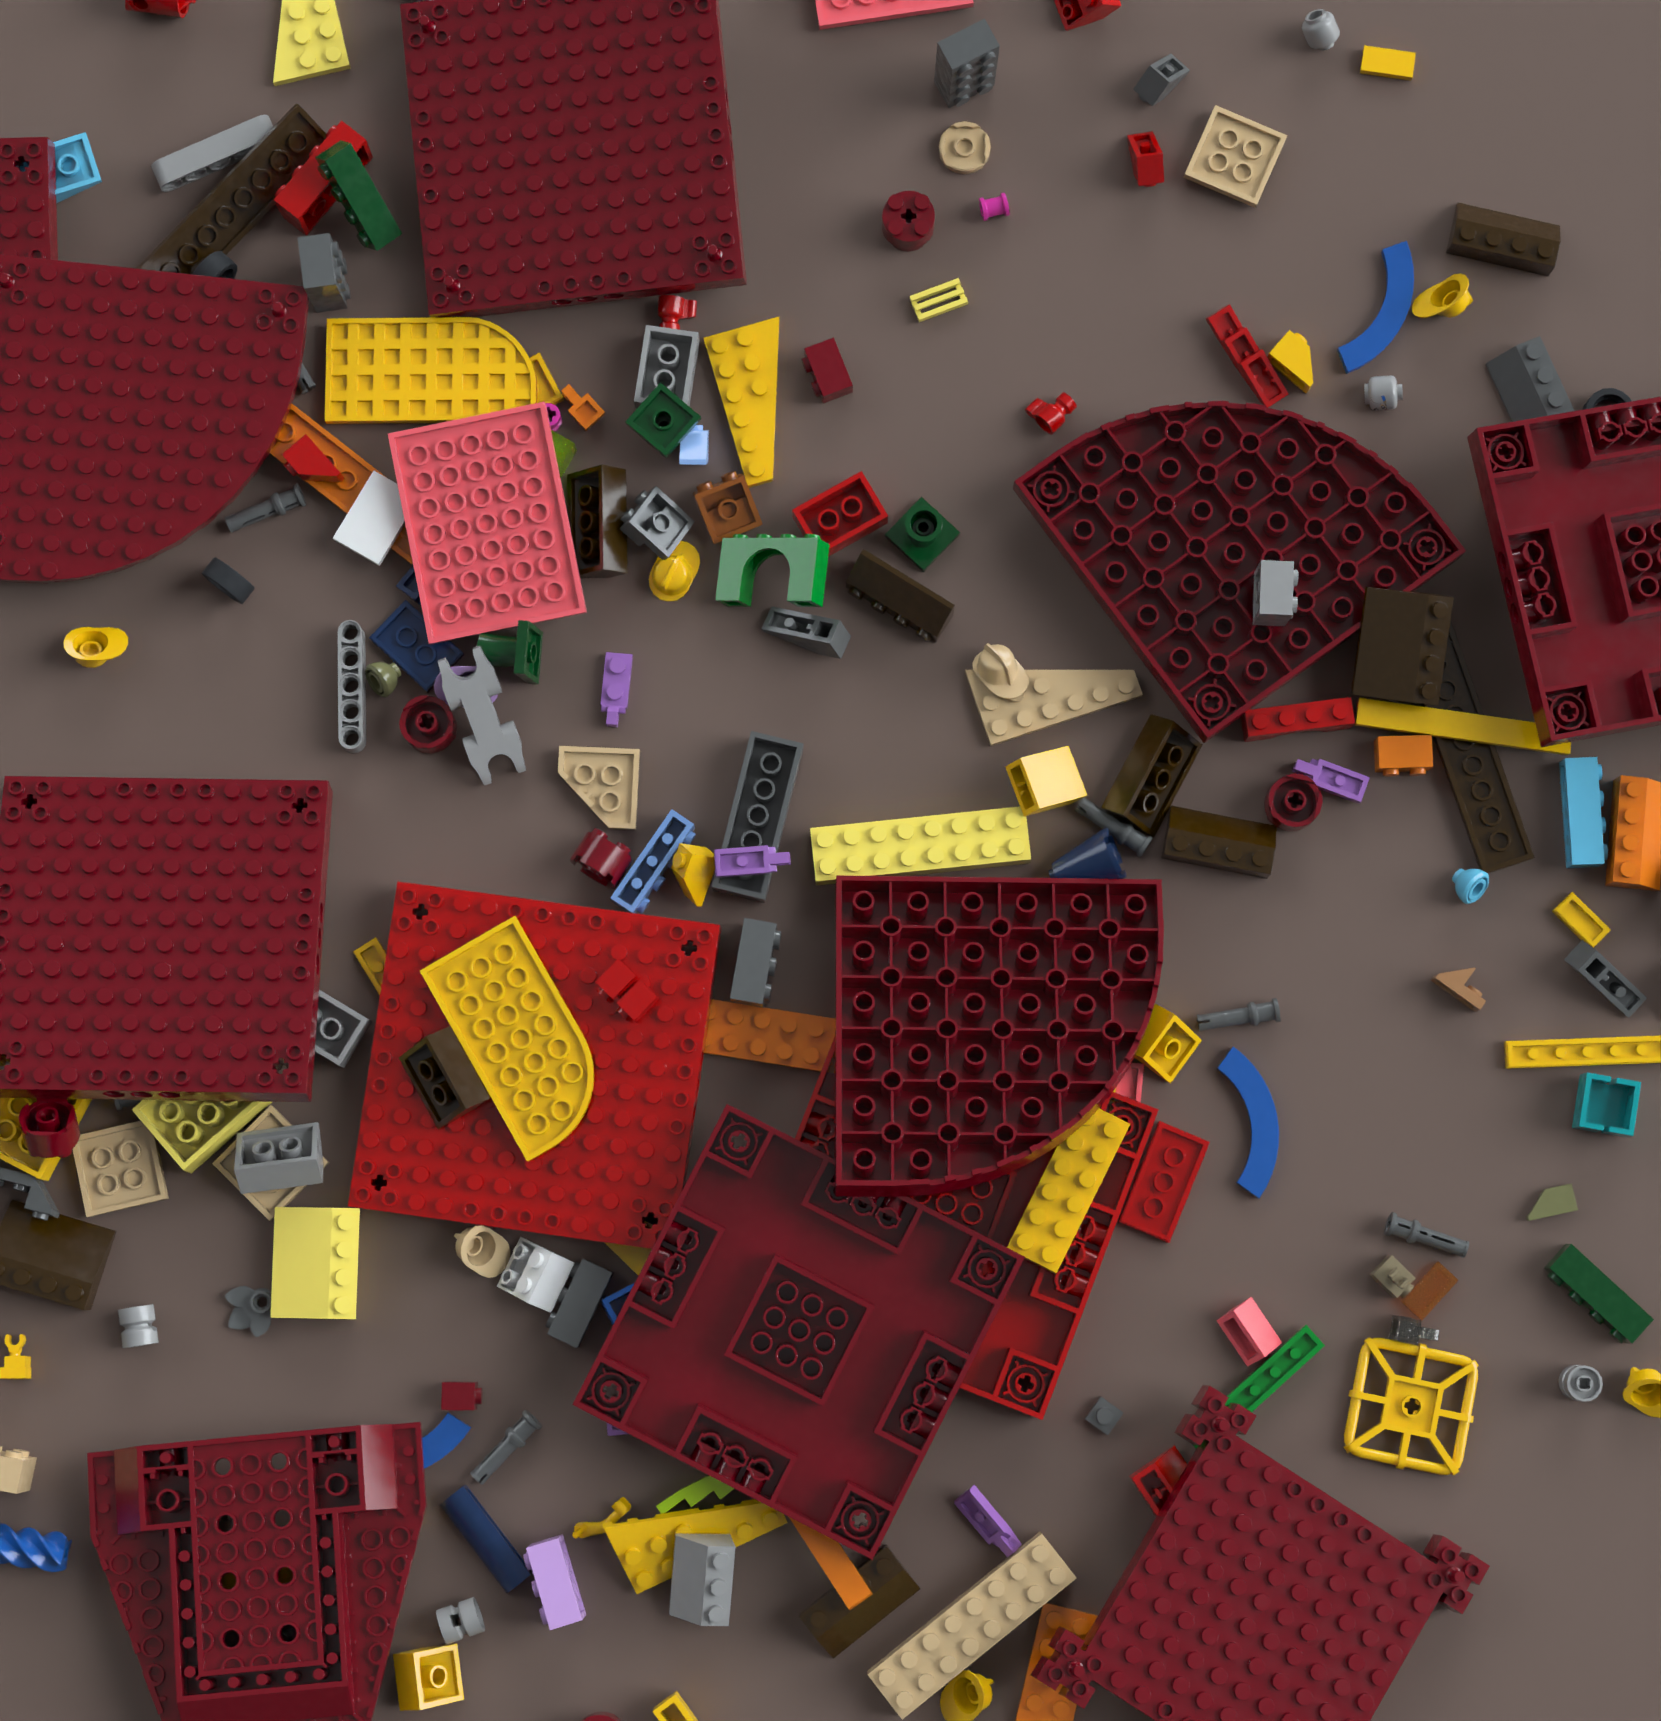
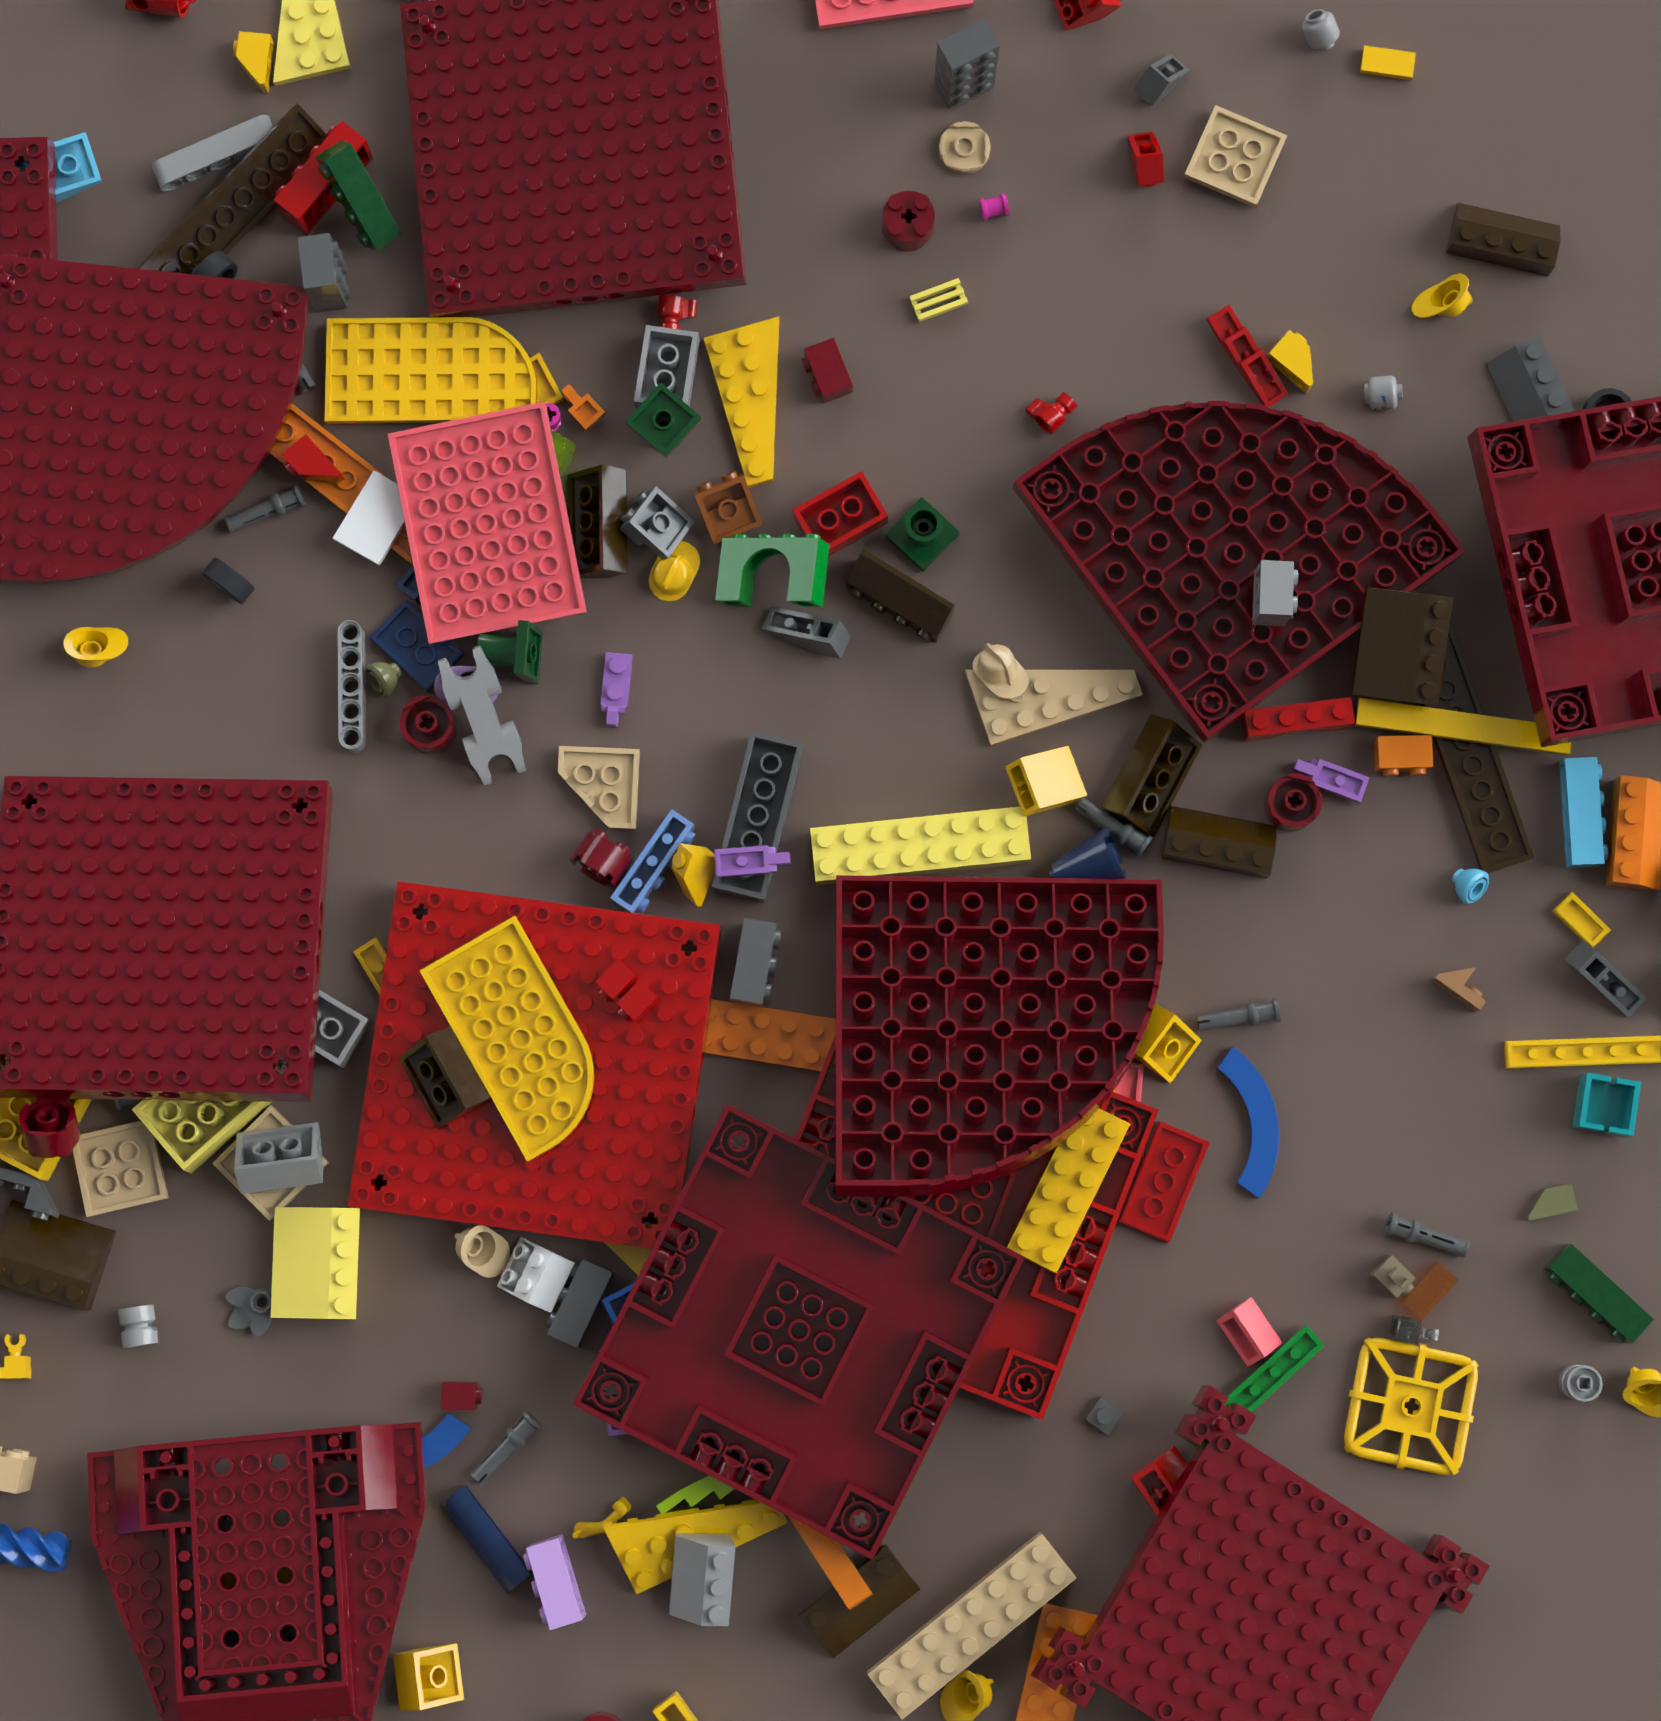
light grey wheel [436,1597,485,1645] -> none
light blue slope [679,425,709,465] -> none
medium lavender hinge [954,1485,1022,1557] -> none
blue tile [1337,241,1414,374] -> none
none -> yellow slope [233,31,274,93]

